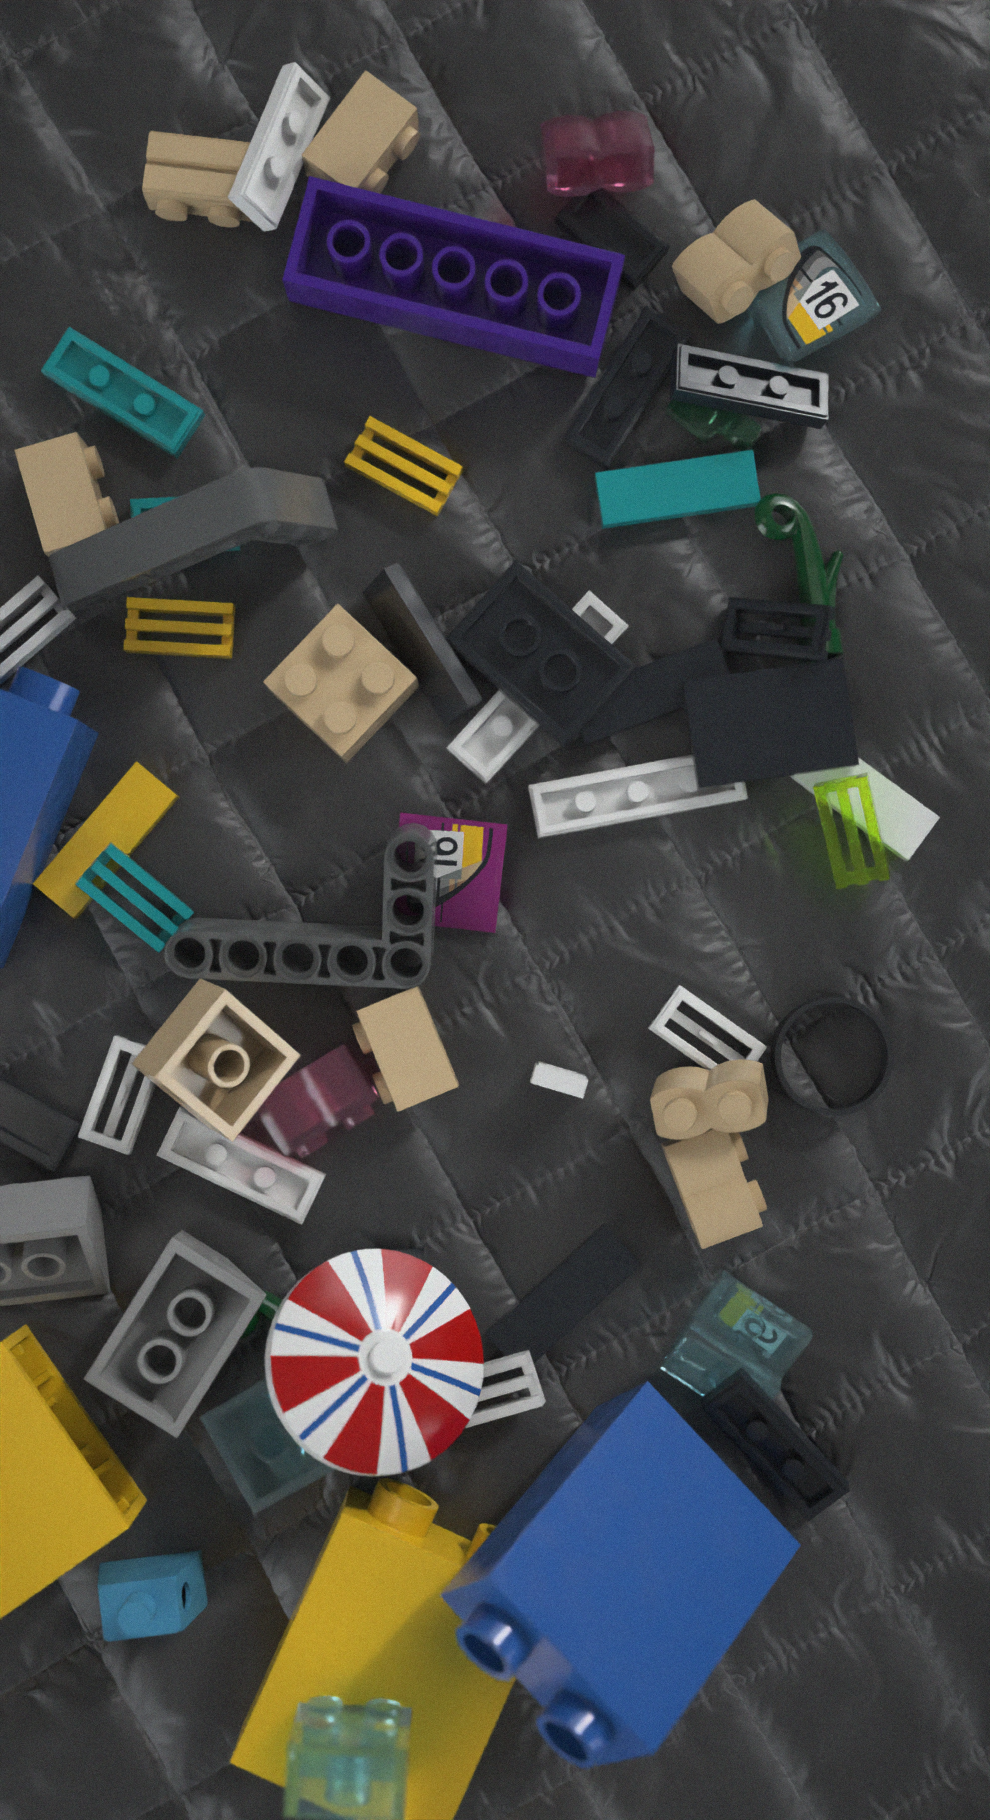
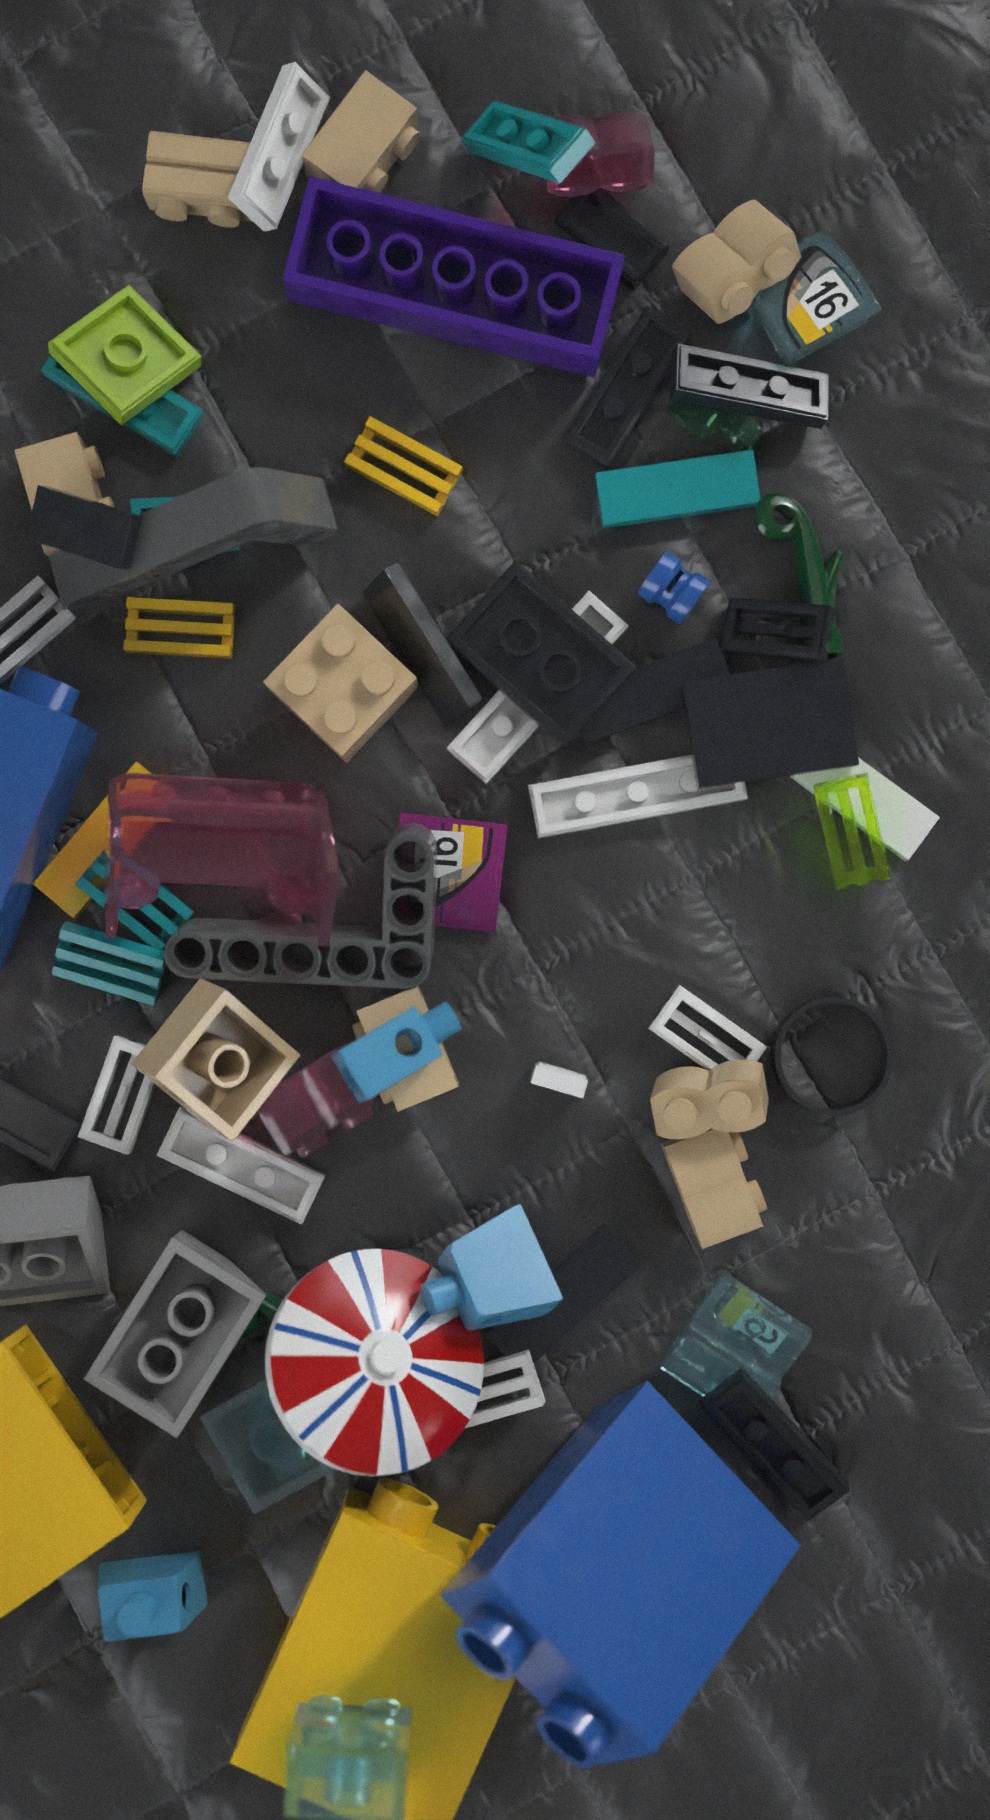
none -> black tile [26,485,142,570]
none -> lime tile [48,285,202,426]
none -> teal tile [51,921,166,1006]
none -> clear pink windscreen [104,773,340,946]
none -> dark azure torso [331,1001,462,1104]
none -> dark azure torso [420,1204,563,1330]
none -> teal tile [461,101,595,184]
none -> blue wheel [637,551,711,626]

